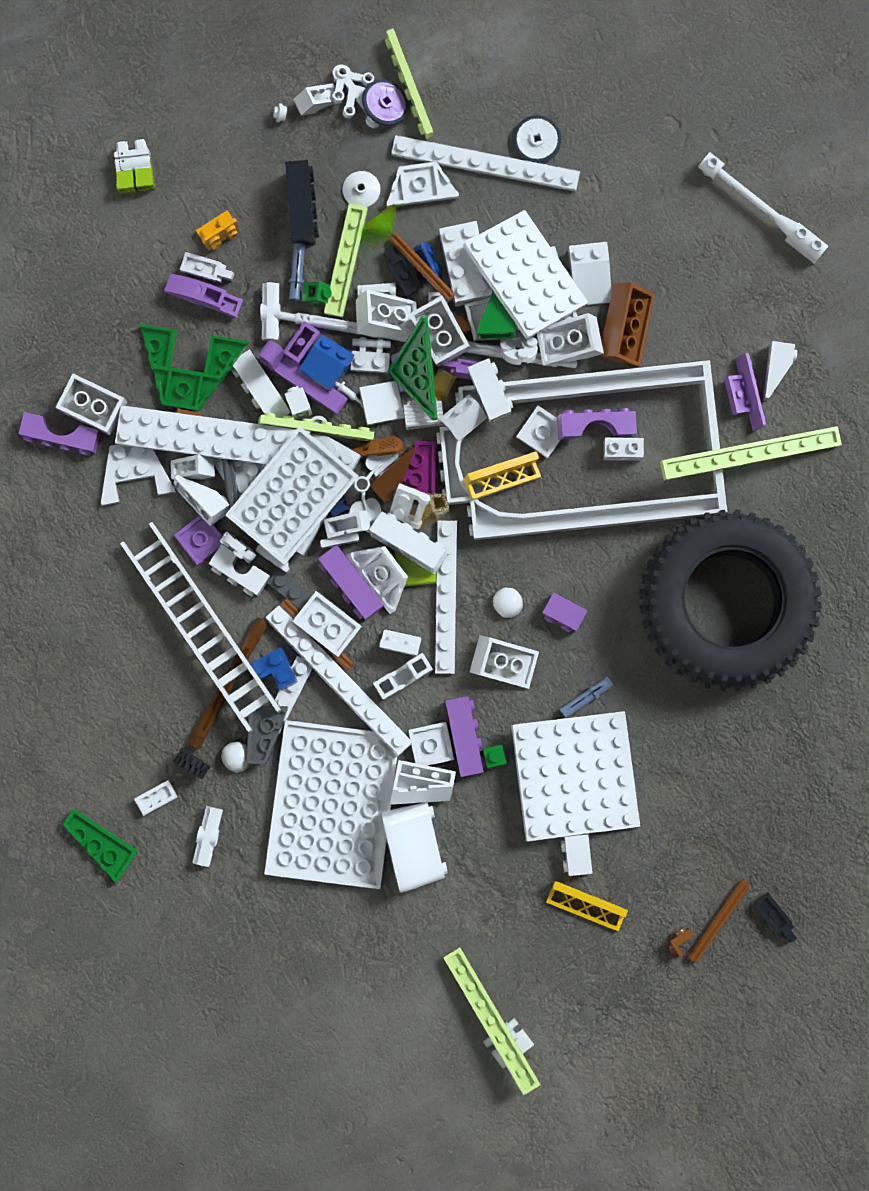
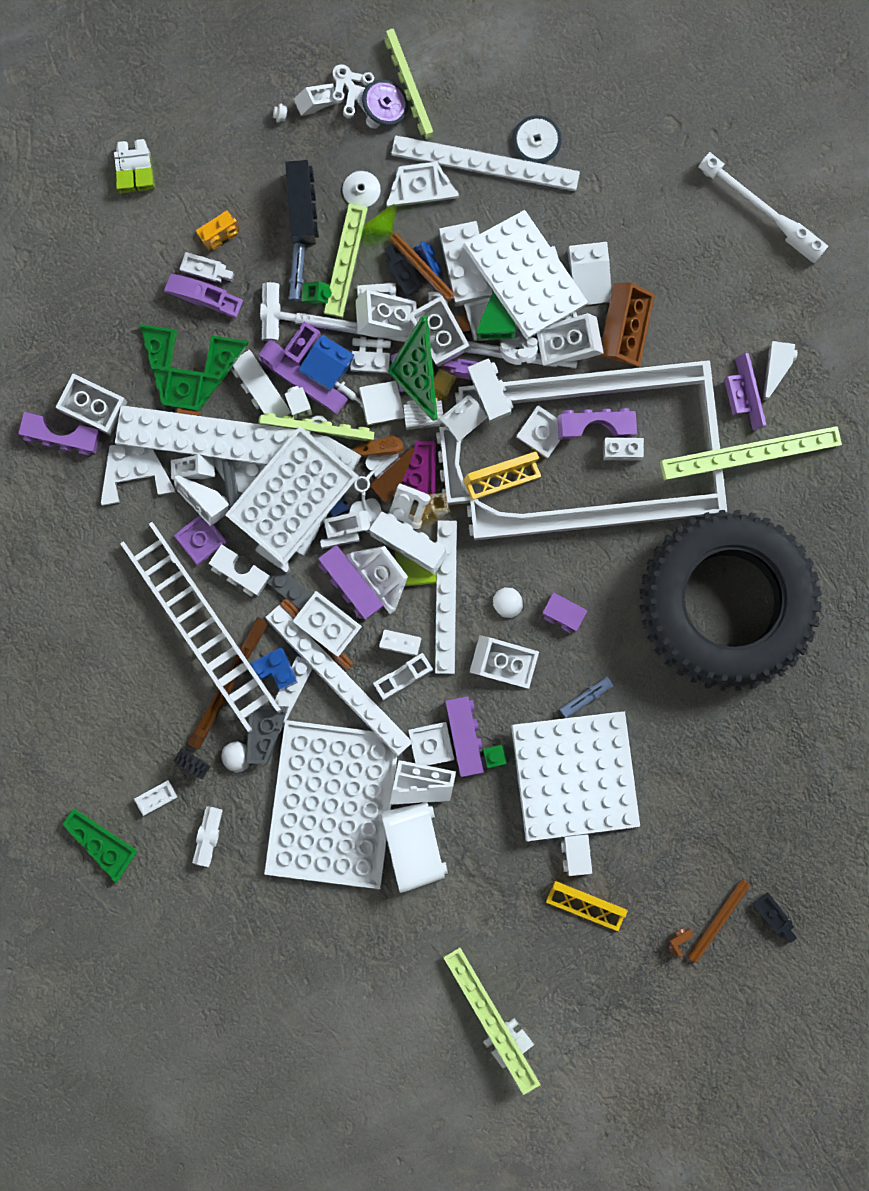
white plate [220,531,256,563] -> none

